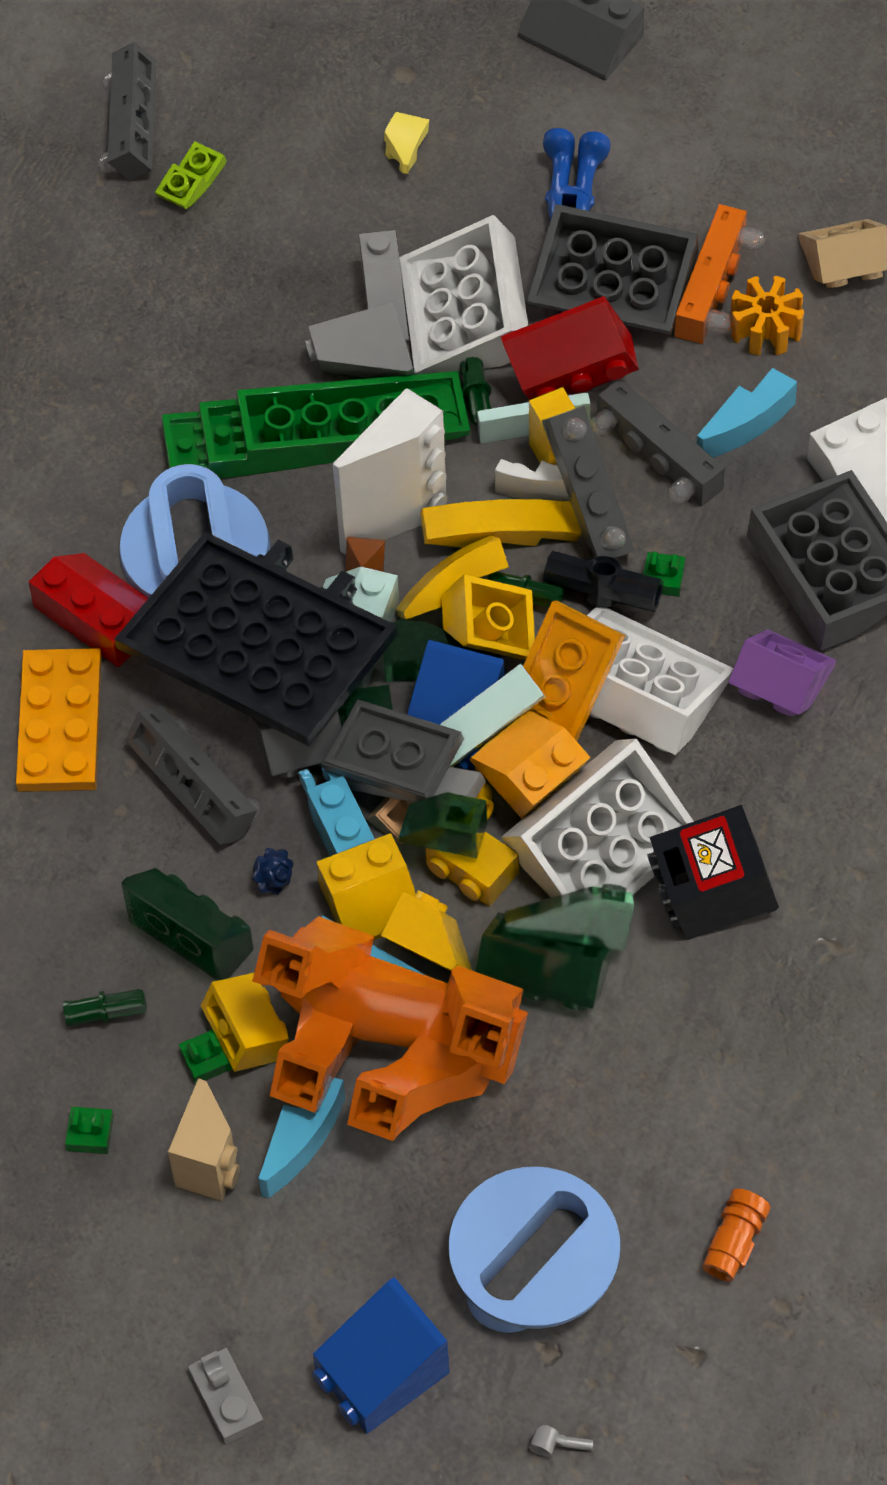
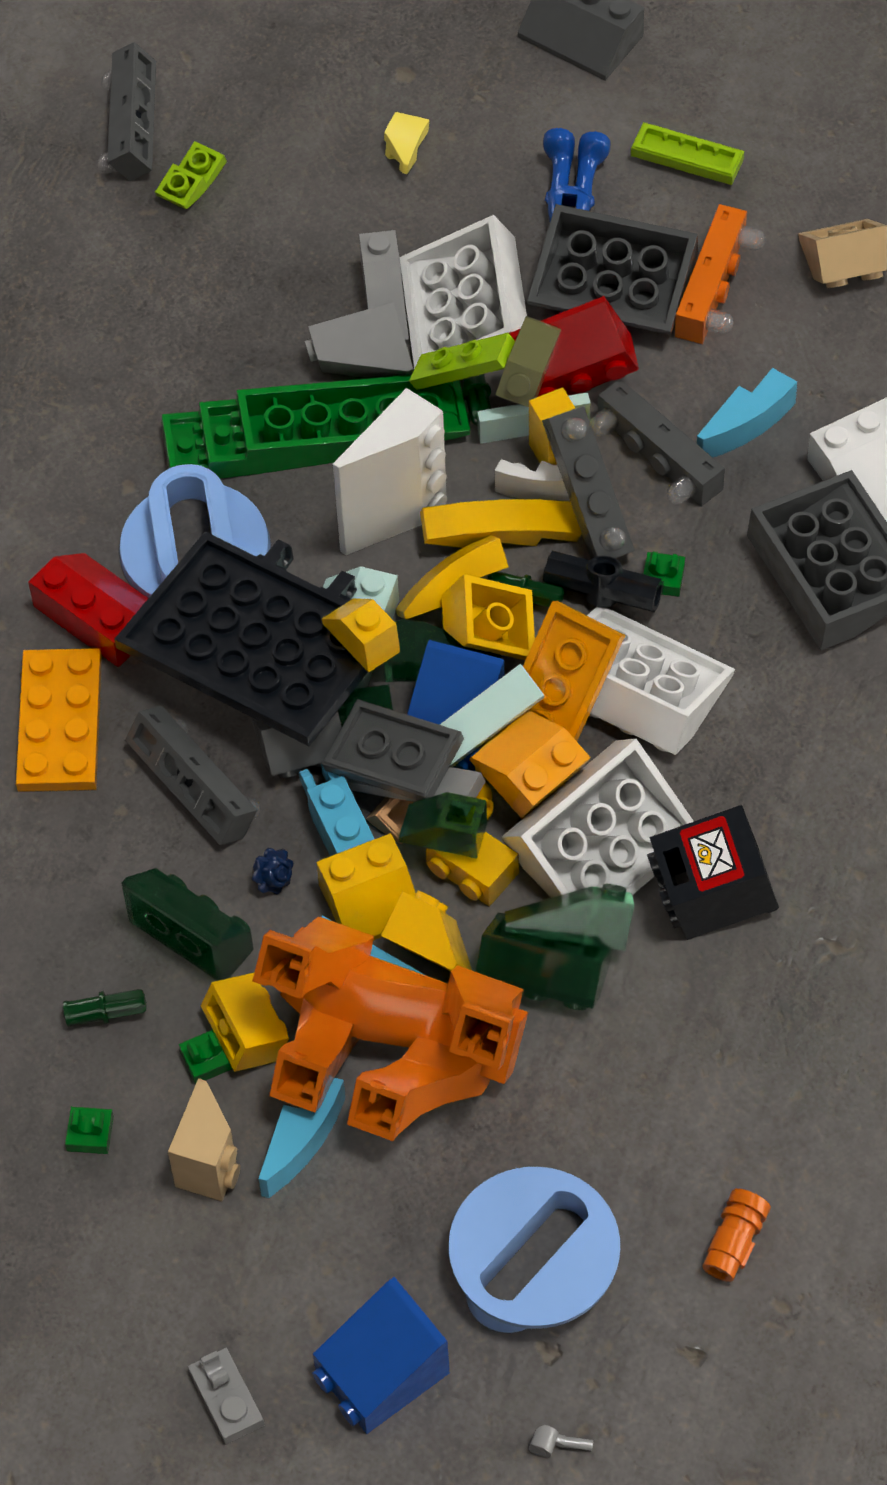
dark orange slope [345,537,385,572] -> none
medium lavender slope [728,629,837,716] -> none
light orange gear [730,276,804,356] -> none
none -> yellow slope [322,598,400,673]
none -> lime plate [409,333,515,390]
none -> olive slope [495,316,561,407]
none -> lime plate [631,122,744,185]

